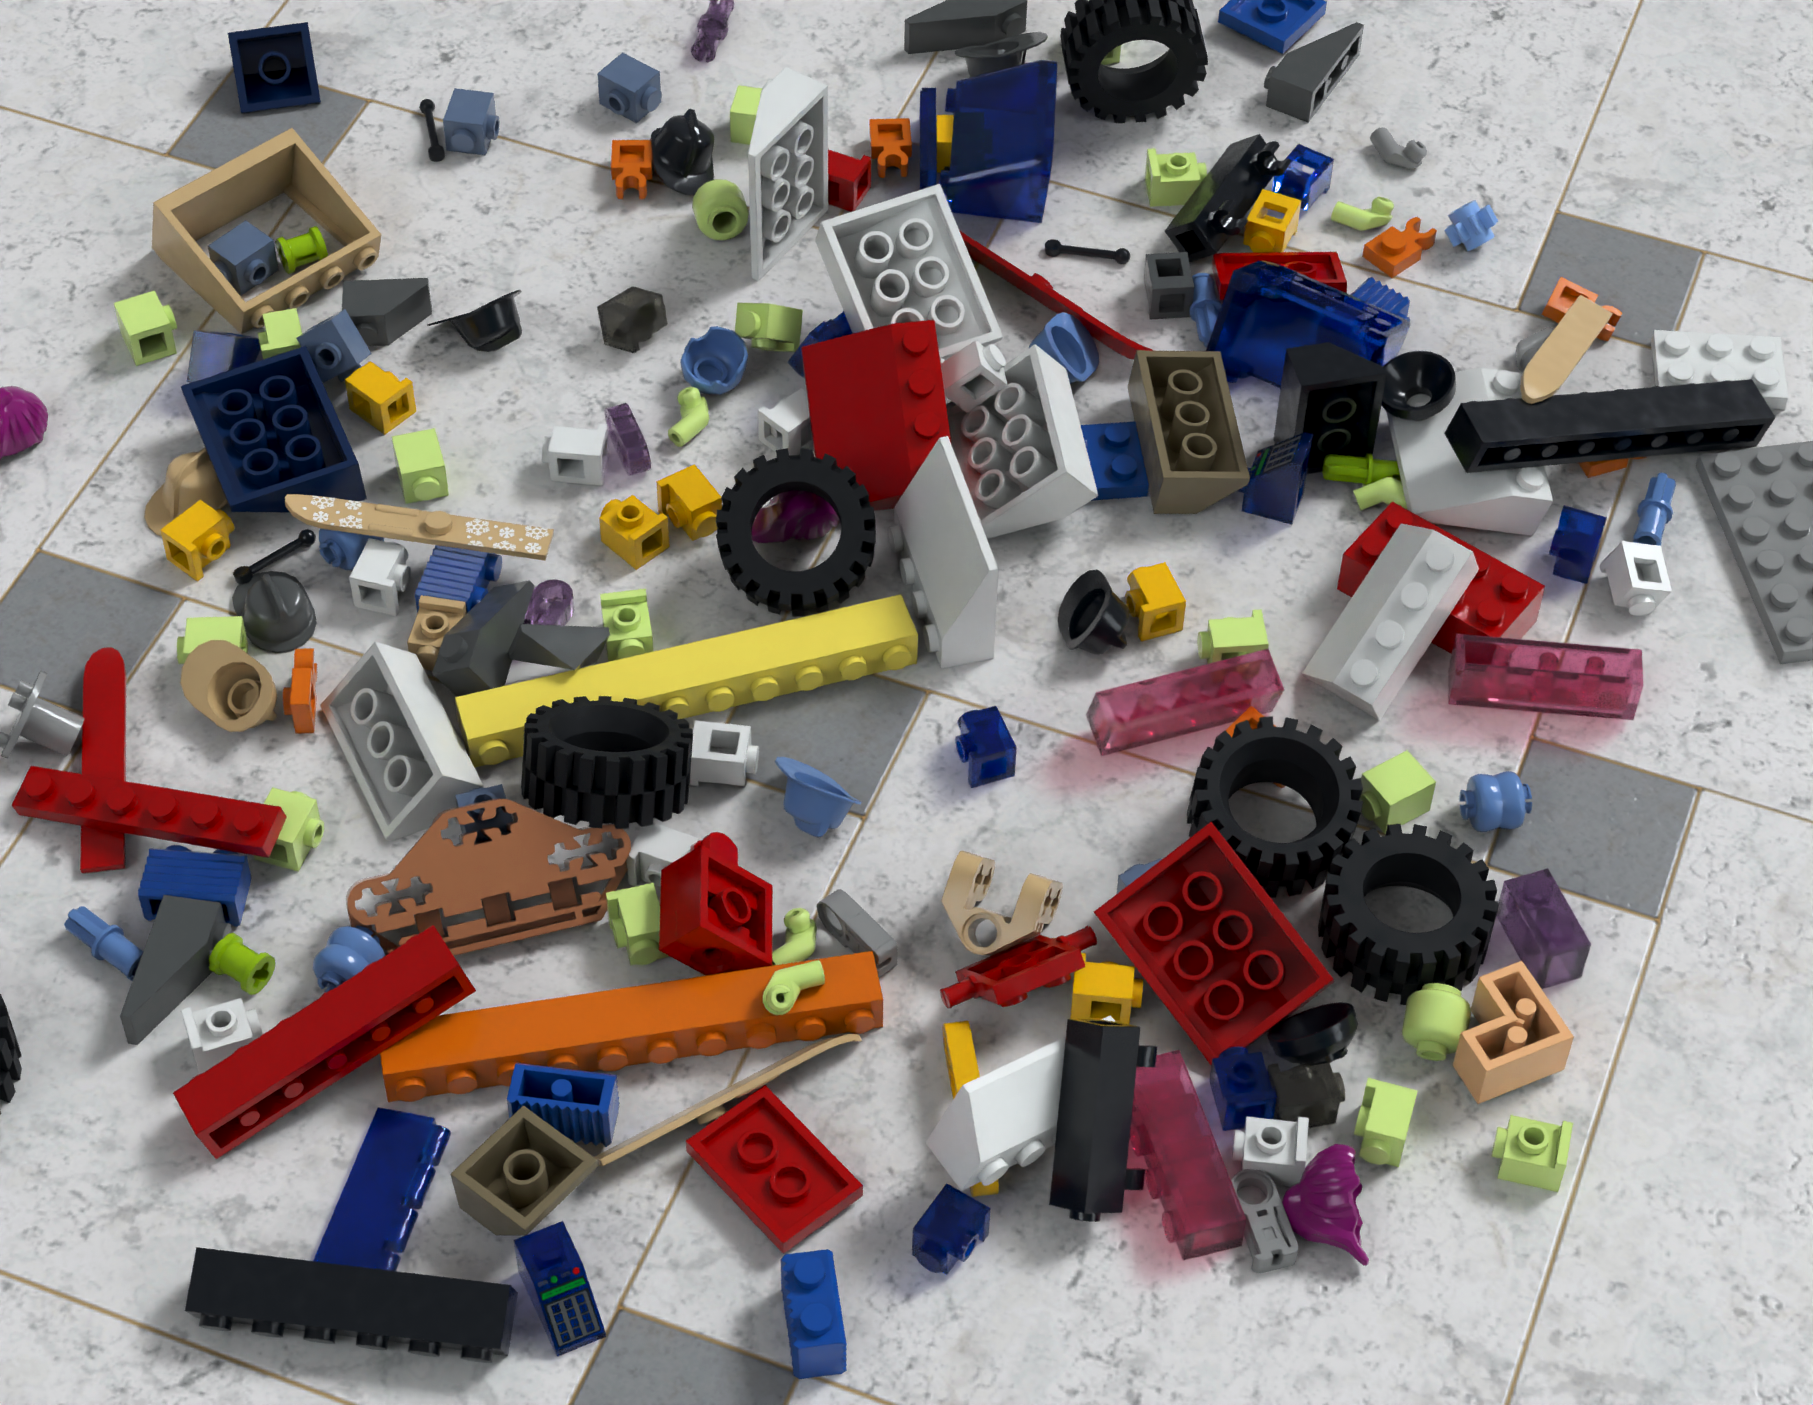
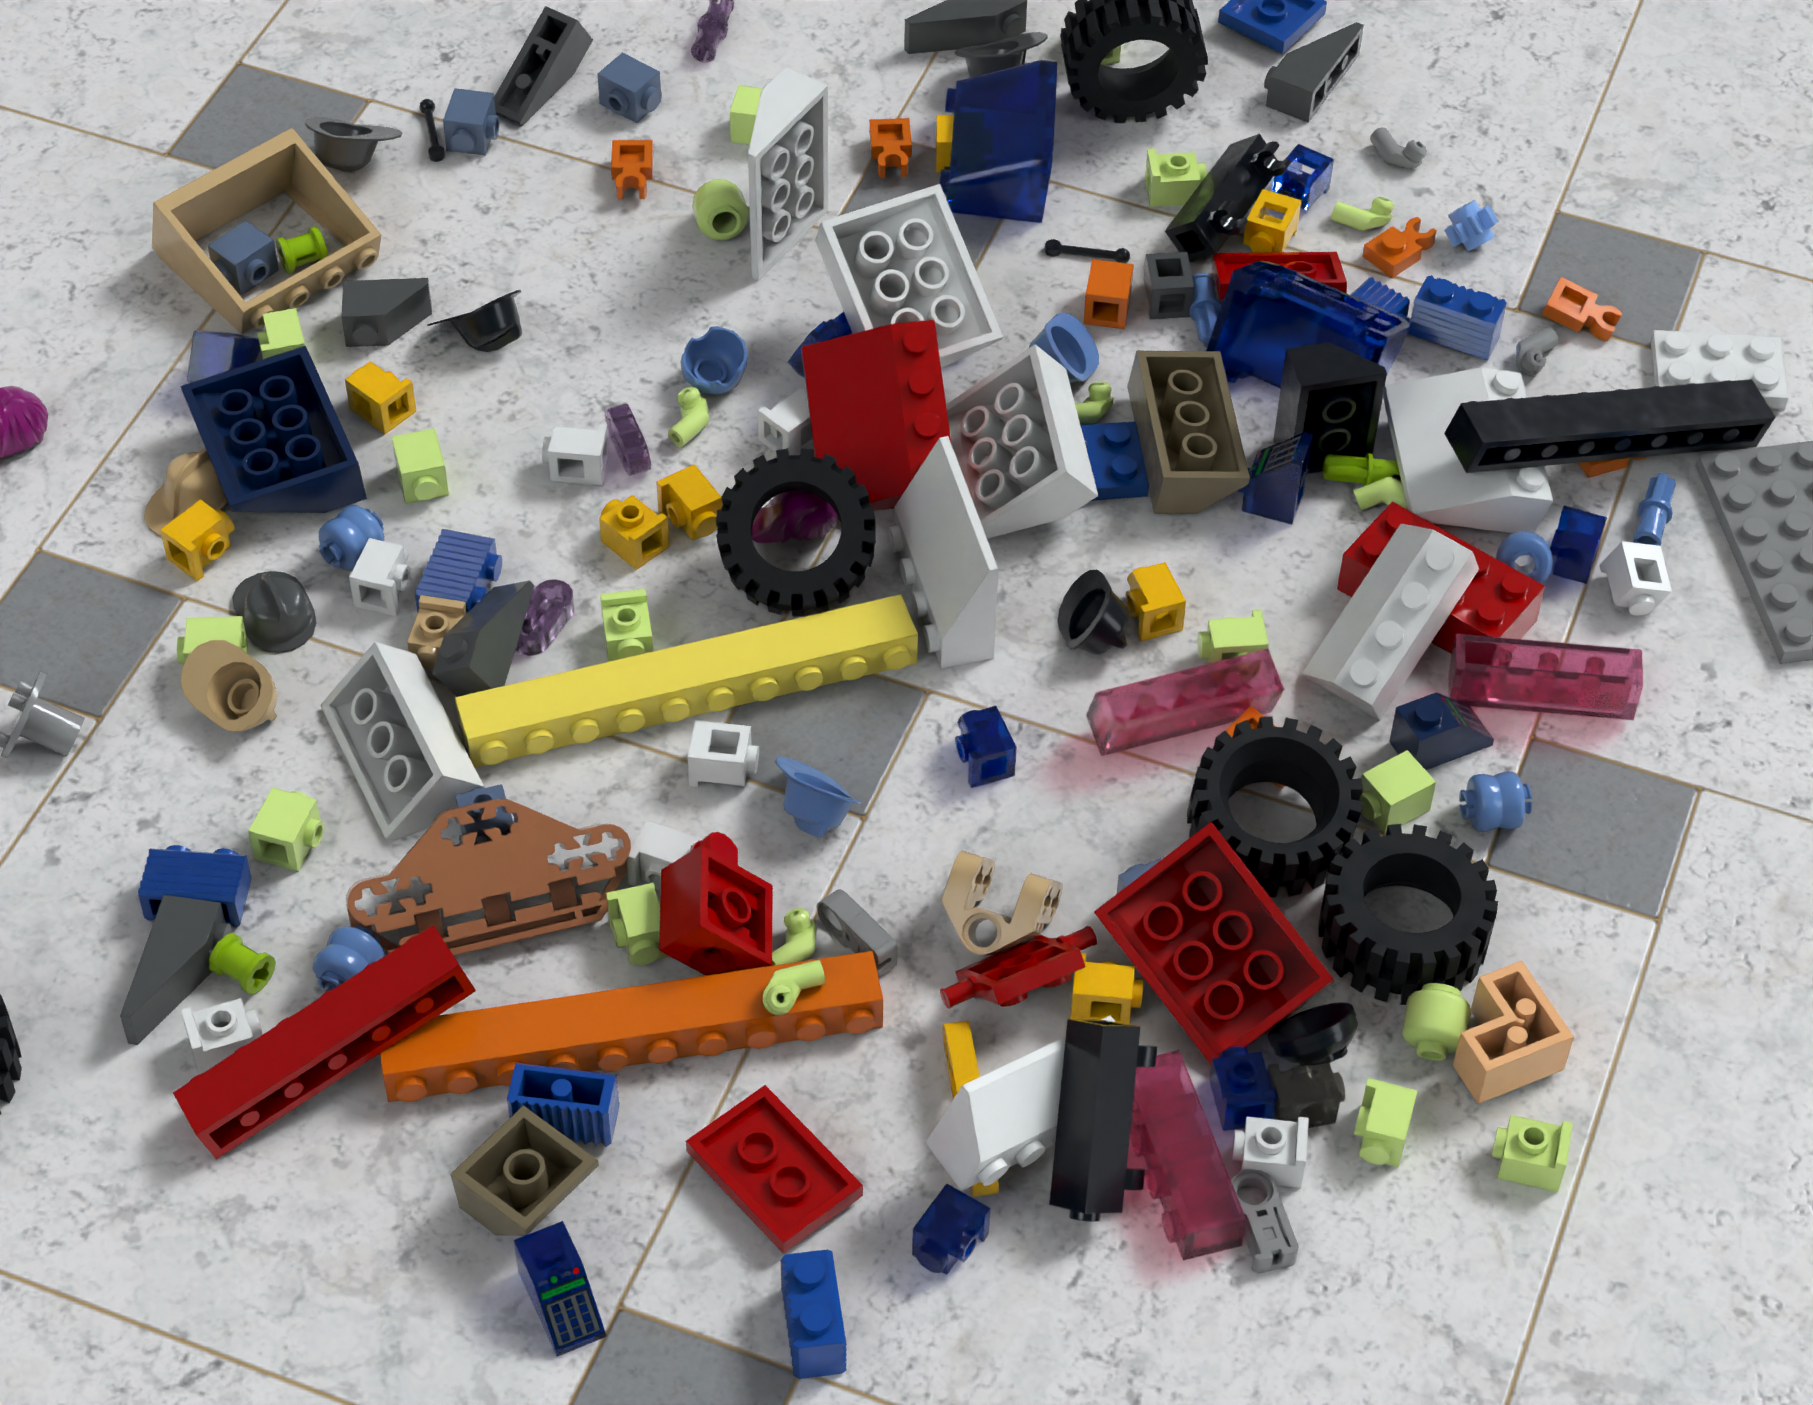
red plate [12,766,287,858] -> none
medium blue axle [64,906,143,981] -> none
red piece [80,647,126,873] -> none
yellowish green brick [114,290,177,366] -> none
black brick [185,1247,518,1363] -> none
dark blue slope [228,22,321,113] -> none
black hinge [233,529,316,584] -> none
orange plate [283,648,317,734] -> none
tan piece [285,494,554,561] -> none
sand blue brick [296,309,372,383] -> none
clear blue windscreen [313,1107,451,1271] -> none
dark grey slope [508,624,610,670] -> none
black tyre [521,696,693,829] -> none
tan piece [595,1034,862,1166] -> none
clear smoke brick [597,286,668,353] -> none
black piece [650,109,714,196] -> none
yellowish green brick [735,303,803,352] -> none
red brick [828,149,871,212] -> none
clear blue tile [919,88,937,190] -> none
white brick [940,340,1008,413] -> none
red piece [959,230,1153,360] -> none
magenta hair [1282,1144,1369,1266] -> none
black piece [1381,351,1456,421] -> none
clear purple brick [1496,868,1591,989] -> none
tan piece [1520,295,1613,404] -> none
none -> dark grey piece [305,117,402,172]
none -> dark grey slope [494,6,593,126]
none -> yellowish green arm [1075,382,1114,424]
none -> orange brick [1083,259,1134,329]
none -> dark blue slope [1389,692,1494,770]
none -> blue brick [1408,275,1507,360]
none -> medium blue piece [1496,531,1553,584]

